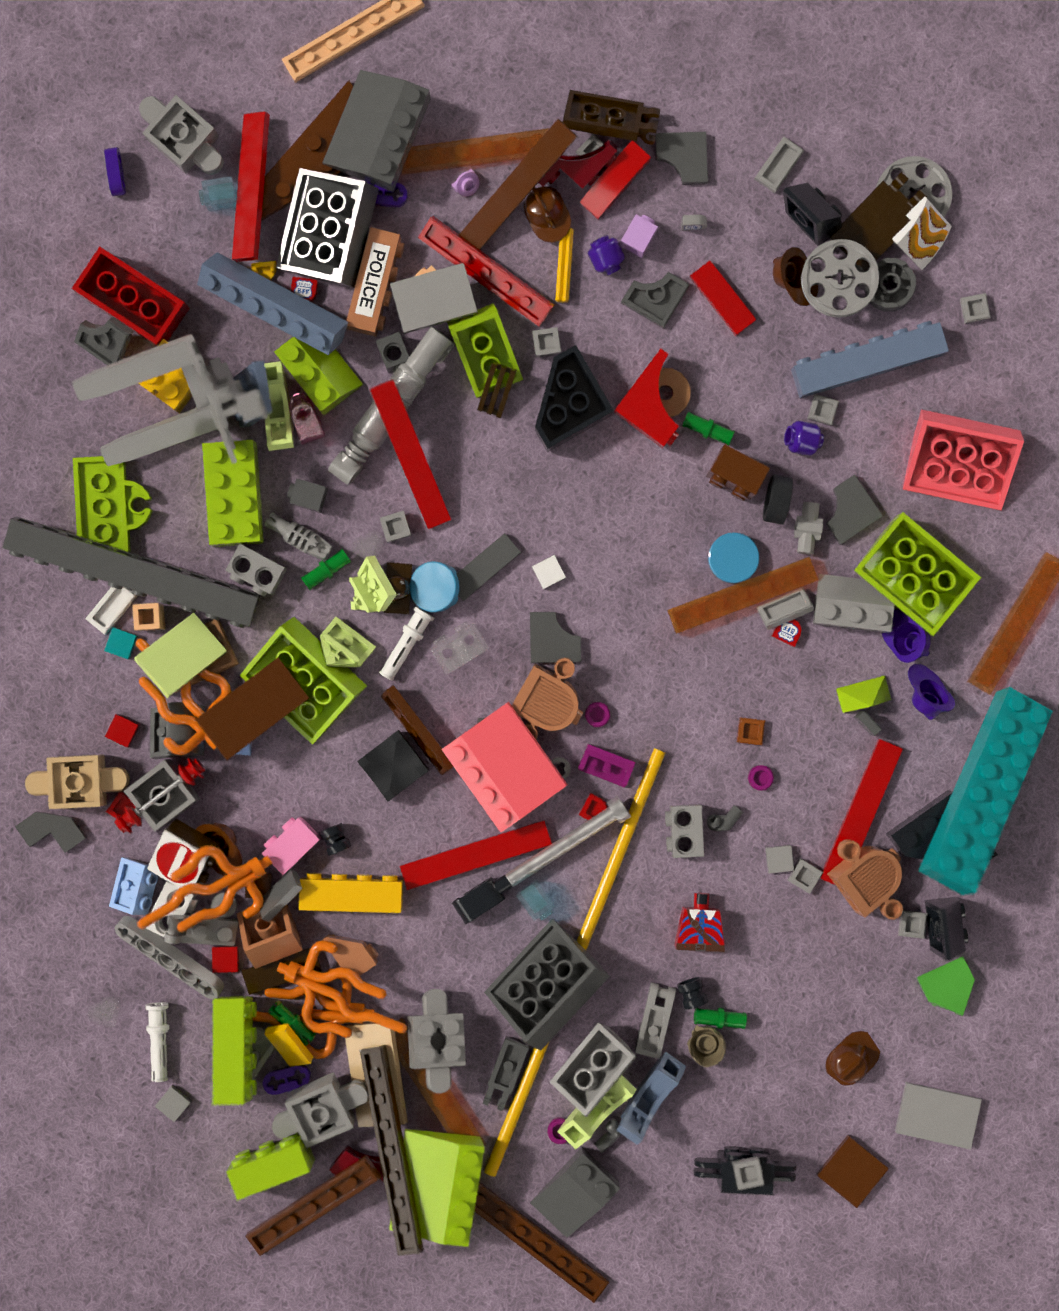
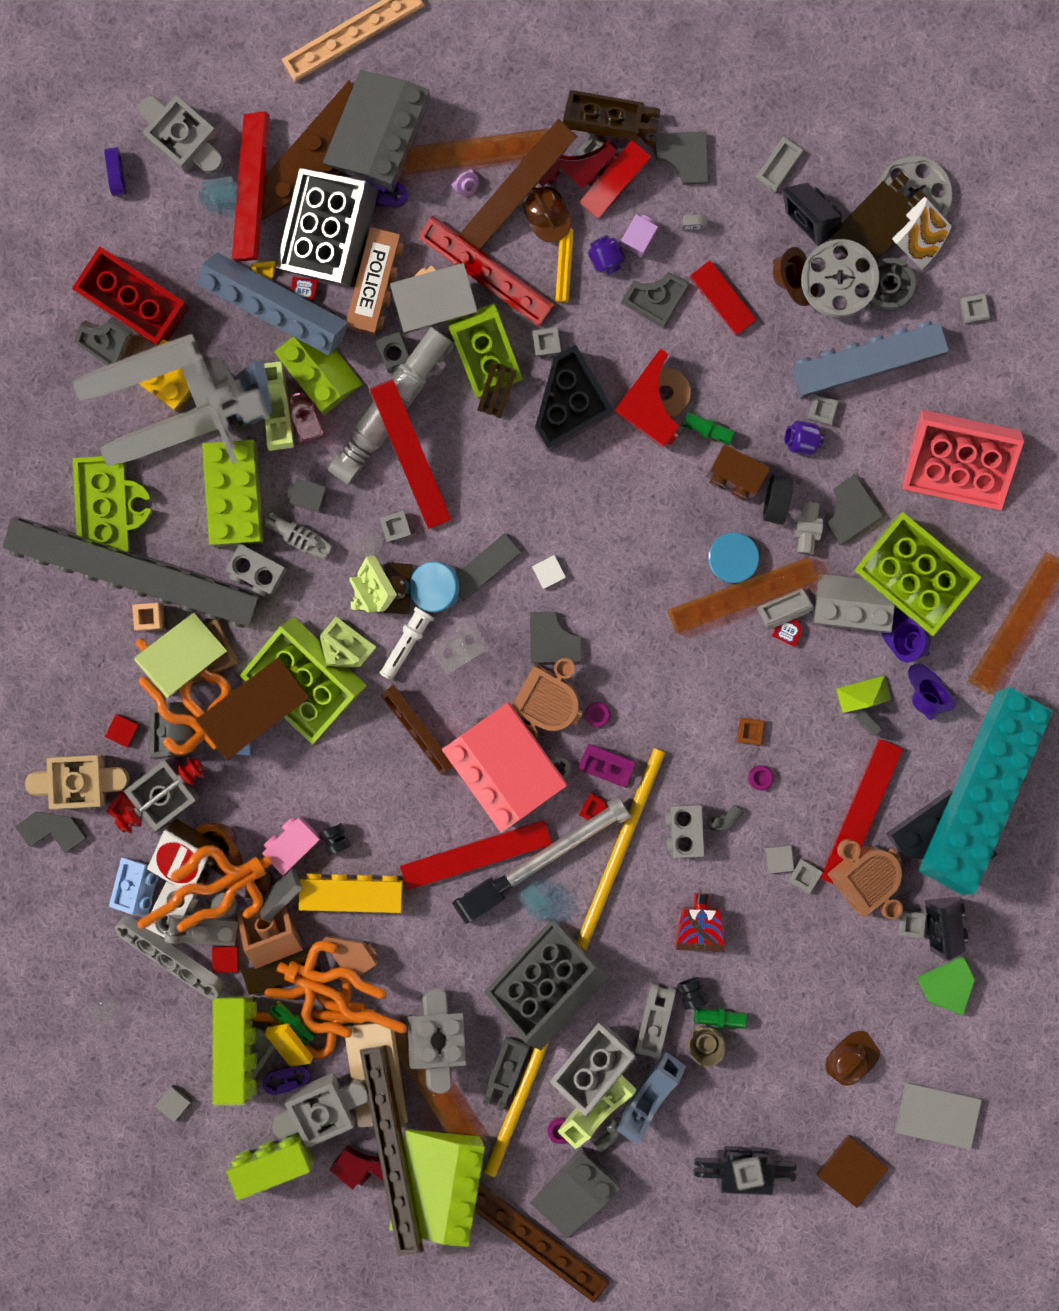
white tile [85,587,138,635] -> none
teal tile [104,627,138,660] -> none
white pin [145,1002,169,1082] -> none
reddish brown tile [245,1155,382,1256] -> none
green pin [301,549,351,591] -> none
black brick [357,730,429,802] -> none

